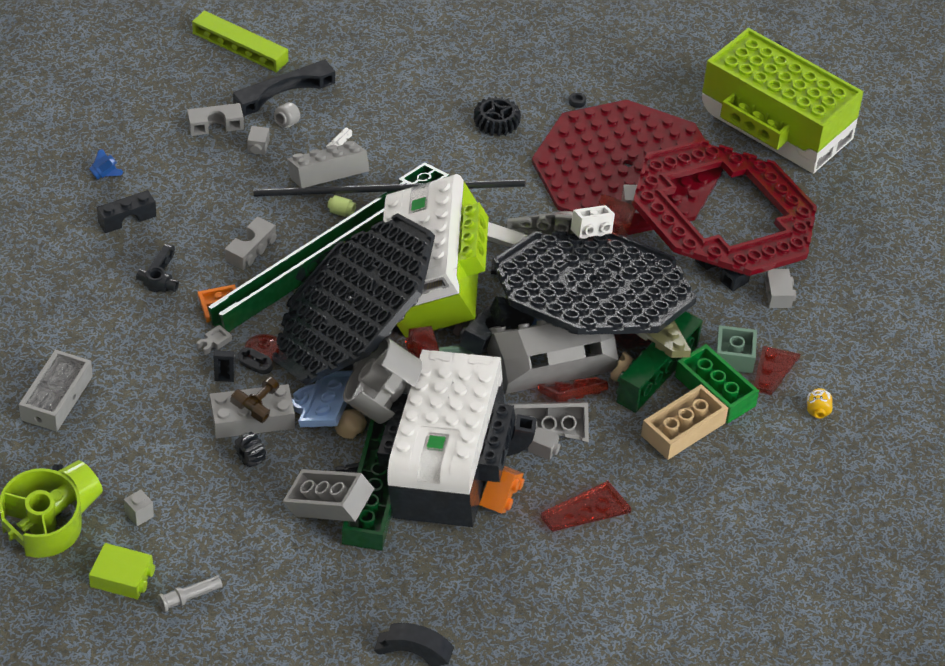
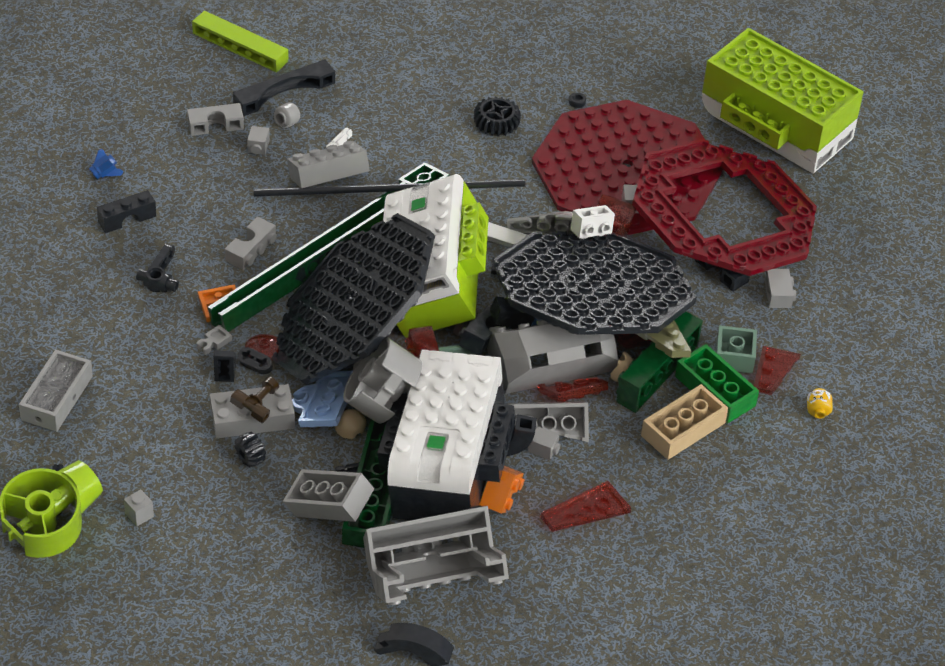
lime brick [89,543,155,600] -> none
light grey pin [157,575,222,612] -> none
yellowish green brick [328,195,356,217] -> none
none -> light grey wedge [363,506,509,605]

